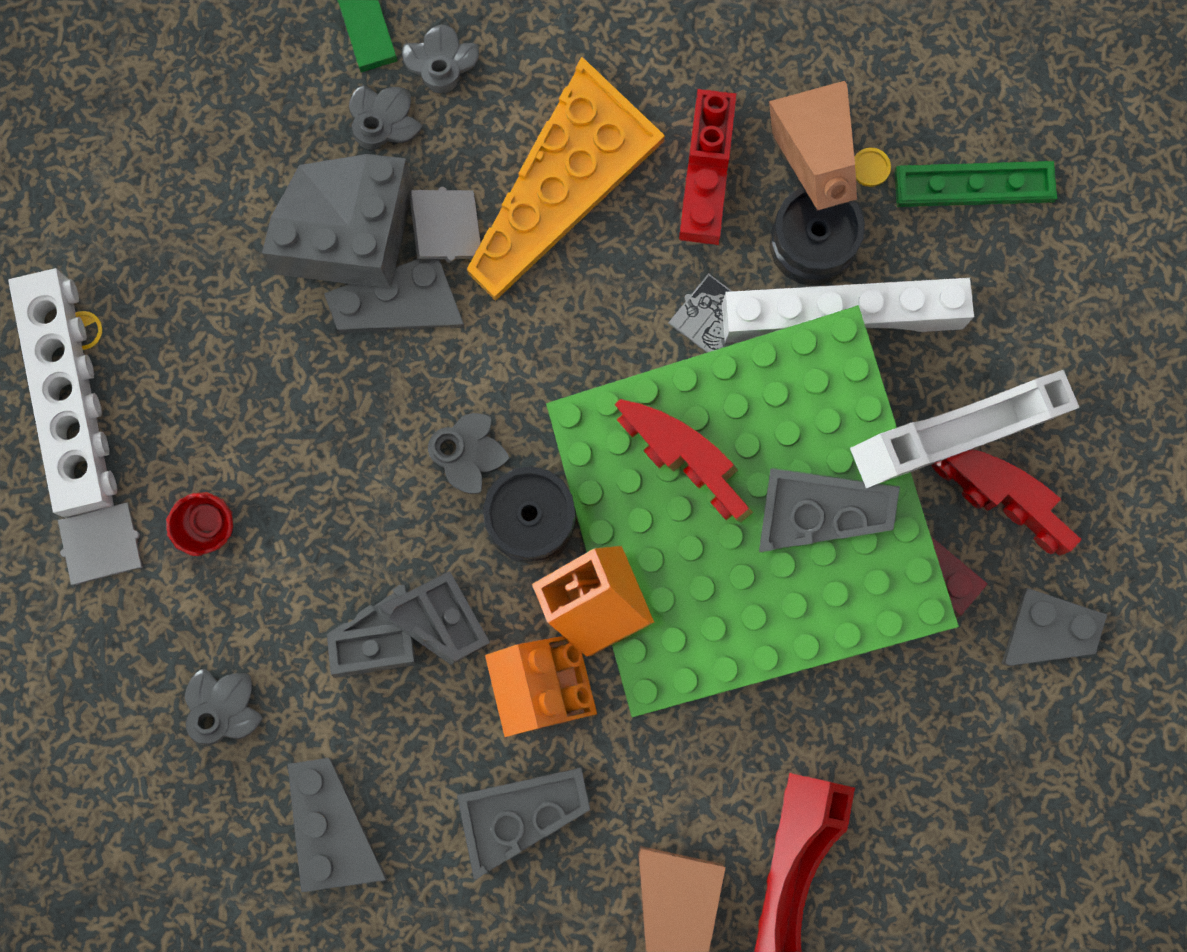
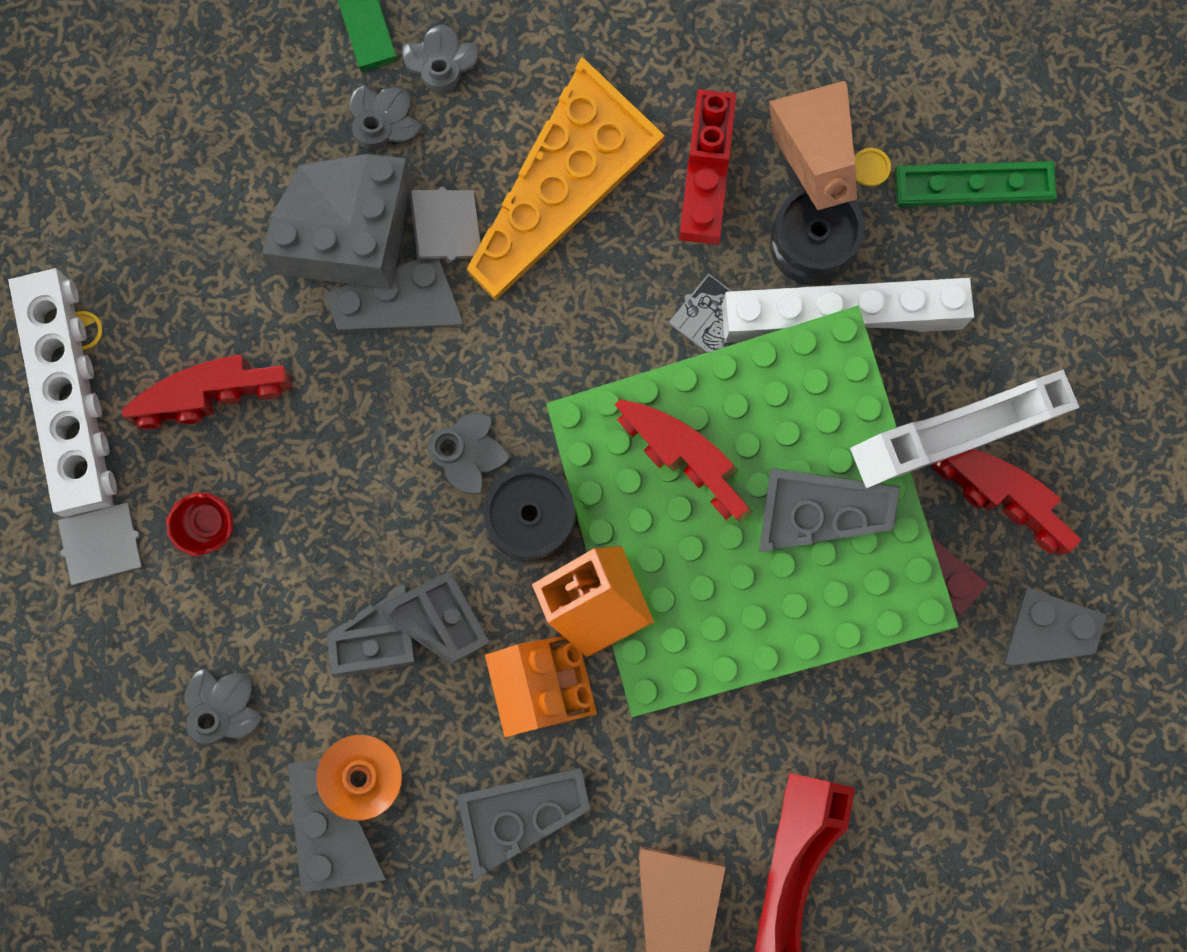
none -> red slope [122,355,292,430]
none -> orange dish [316,735,402,821]

